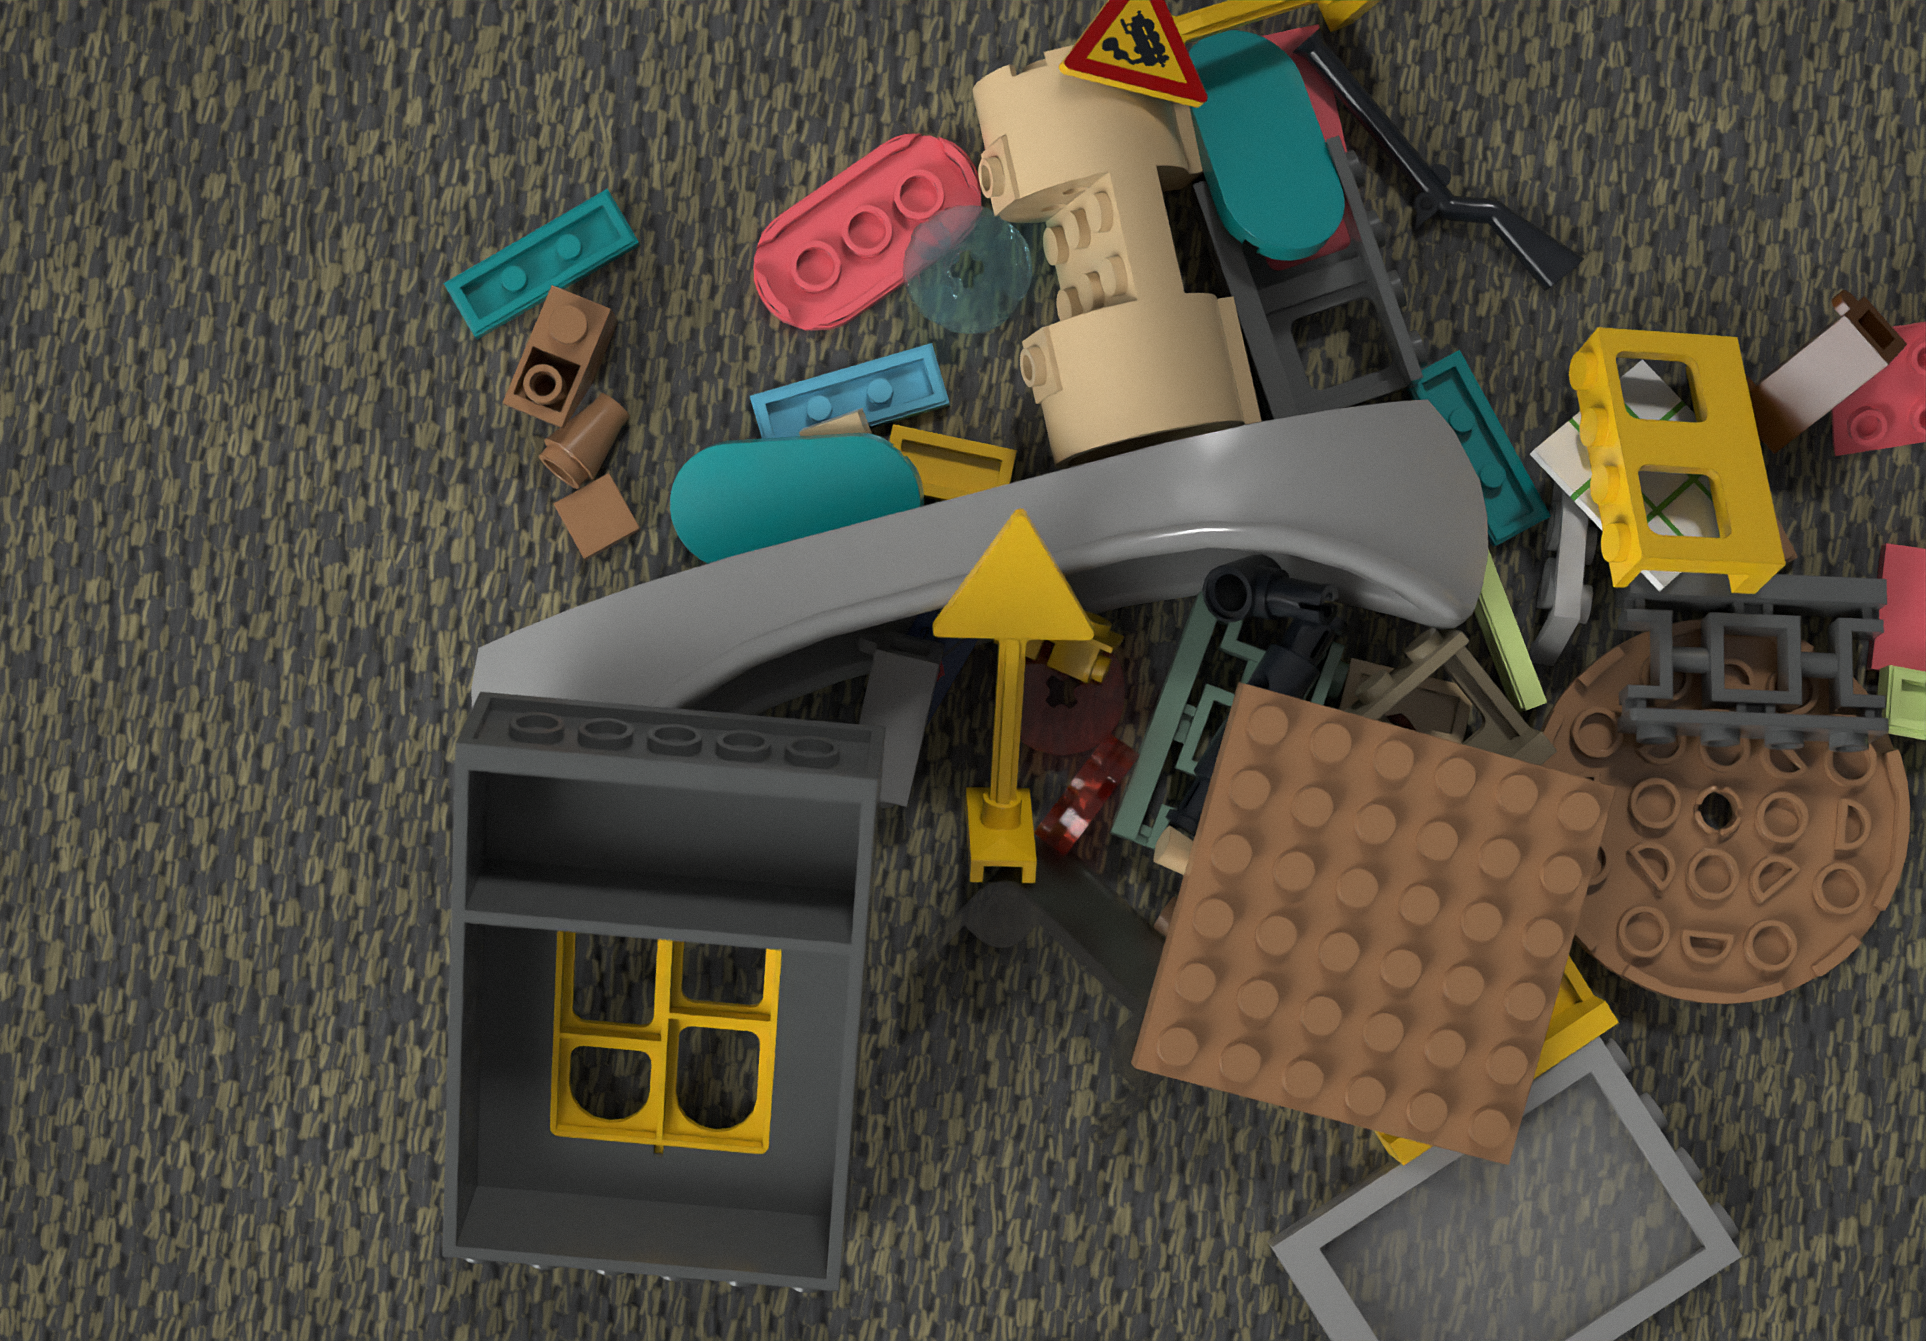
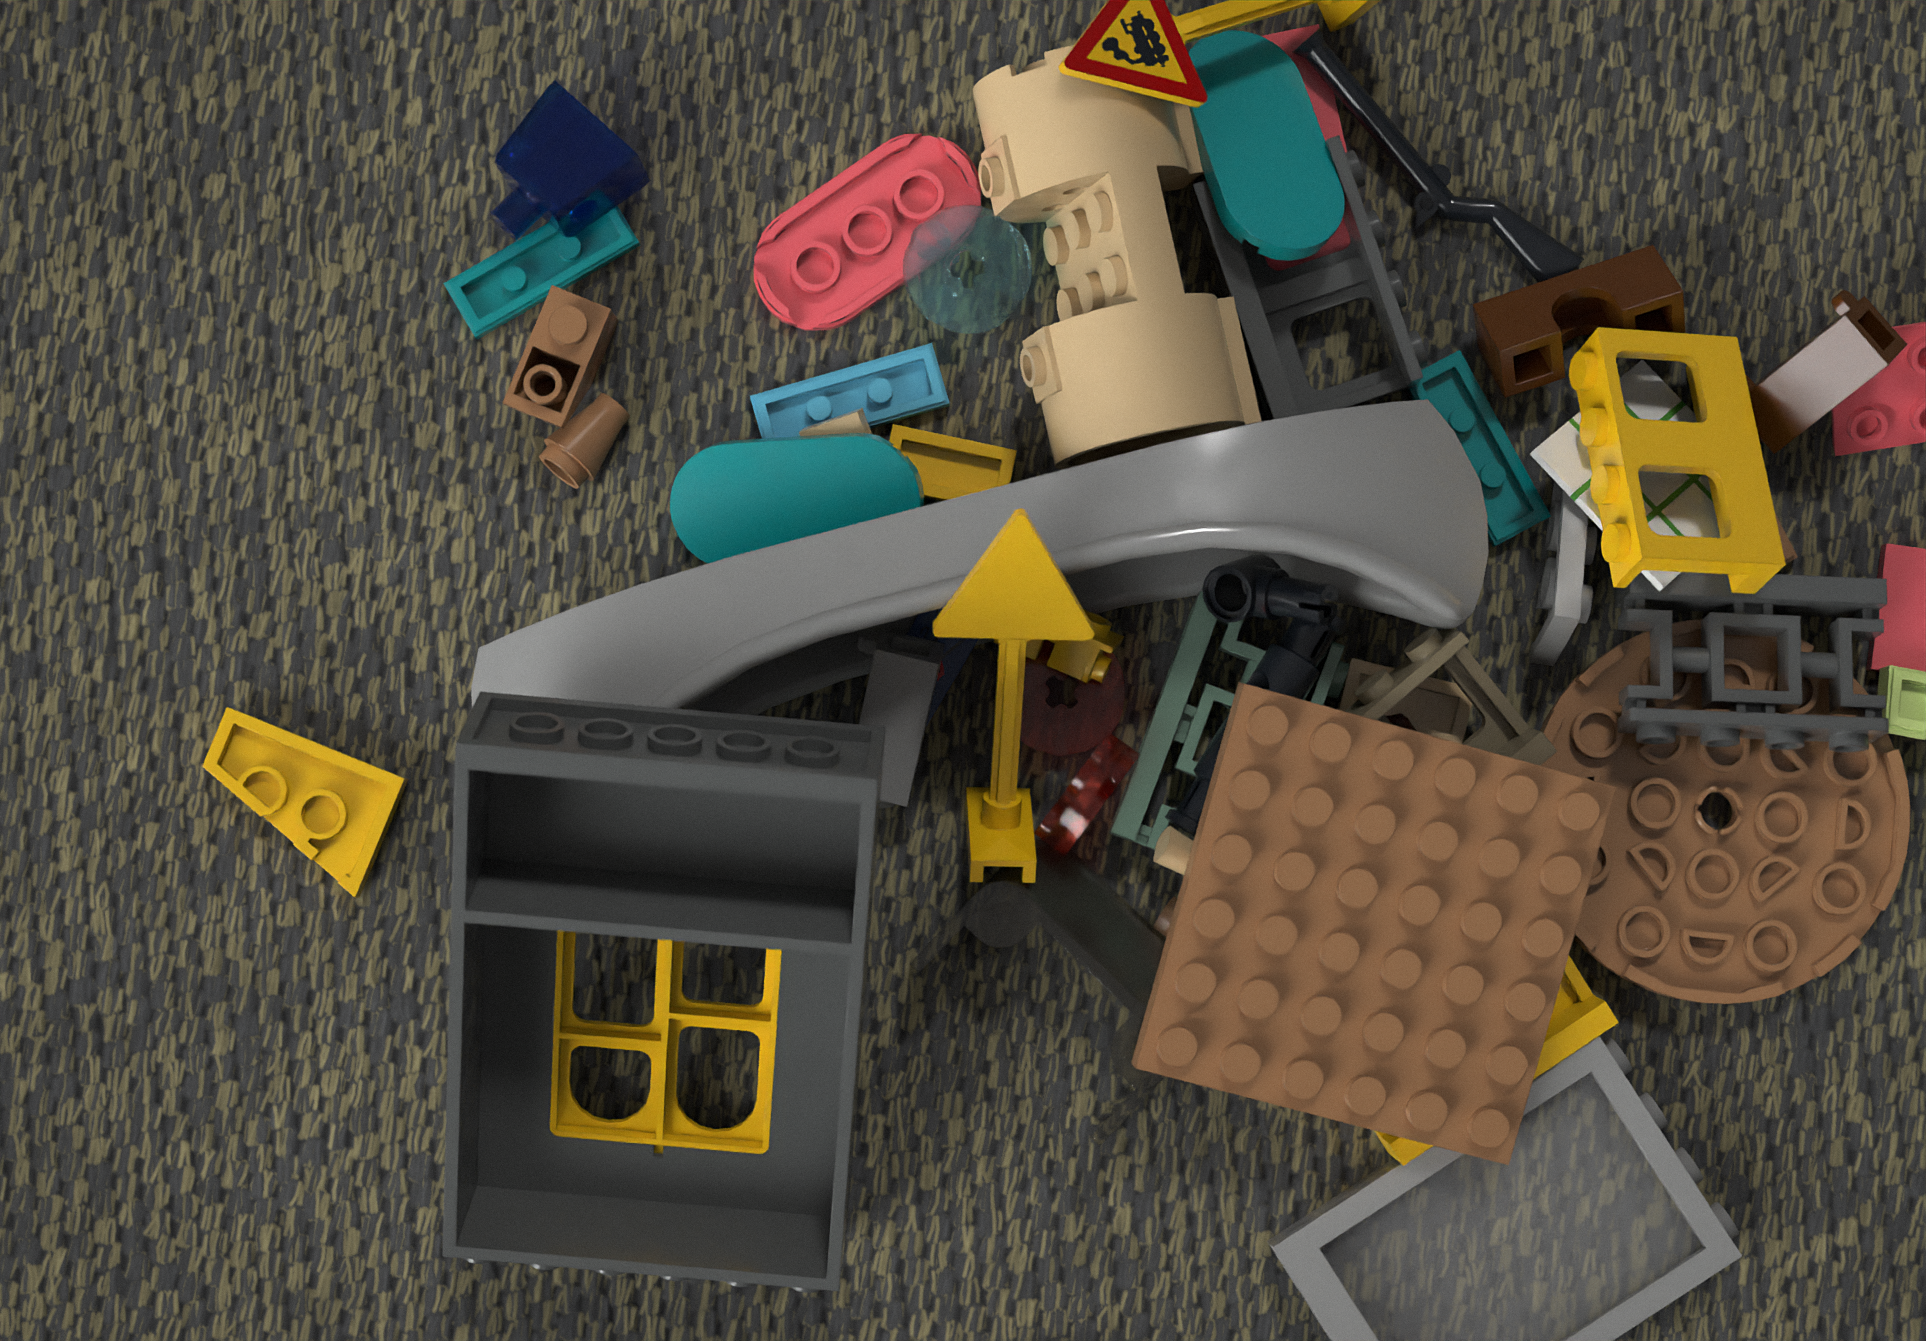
medium nougat tile [553,473,641,560] -> none
yellowish green tile [1474,549,1547,713] -> none
none -> yellow wing [202,707,409,898]
none -> clear blue torso [490,80,651,241]
none -> reddish brown arch [1473,245,1686,398]

